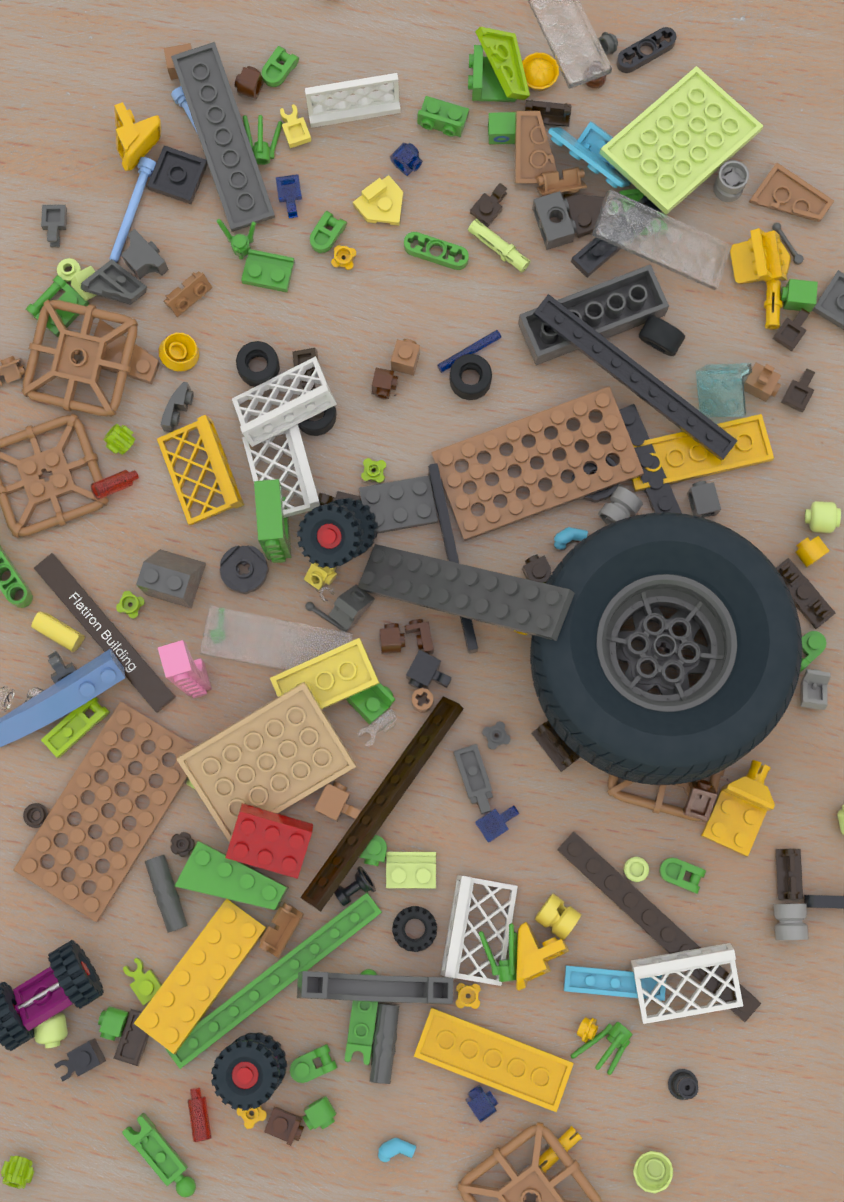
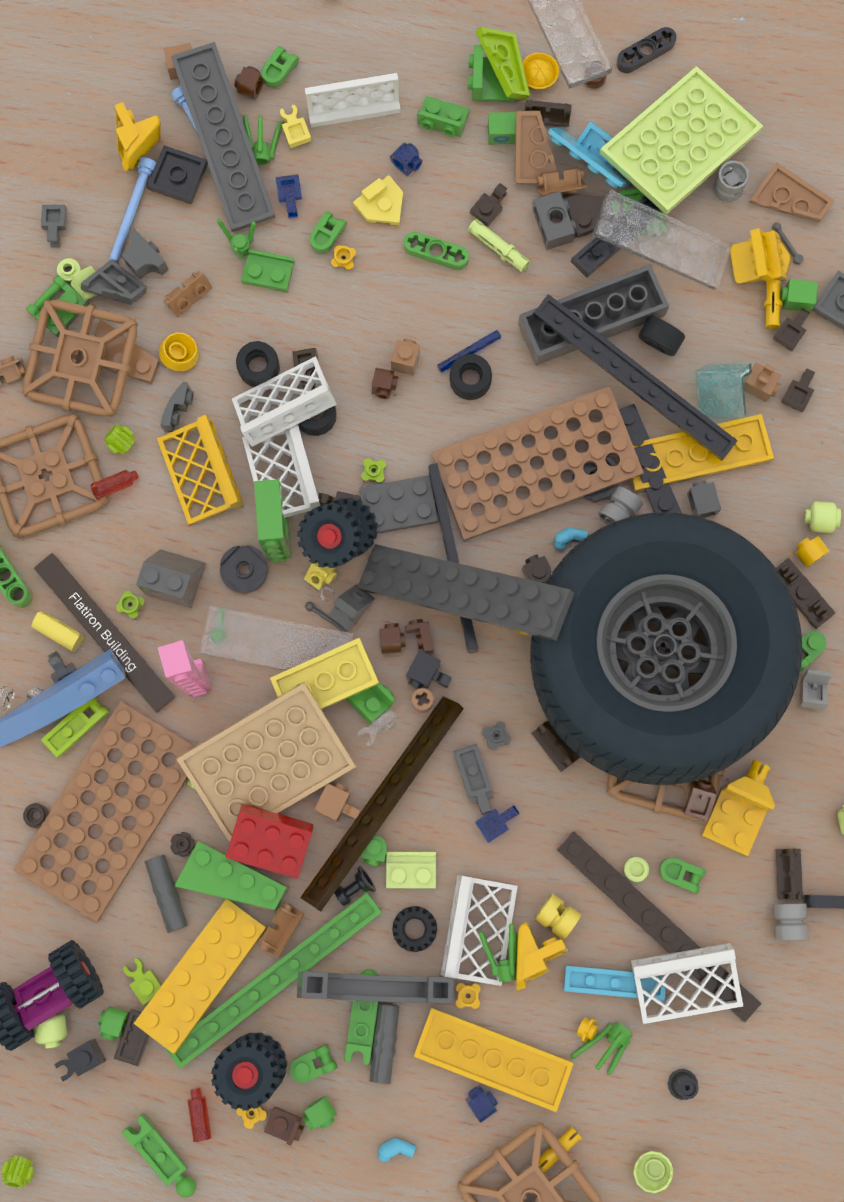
dark grey plate [597,32,618,55] -> none

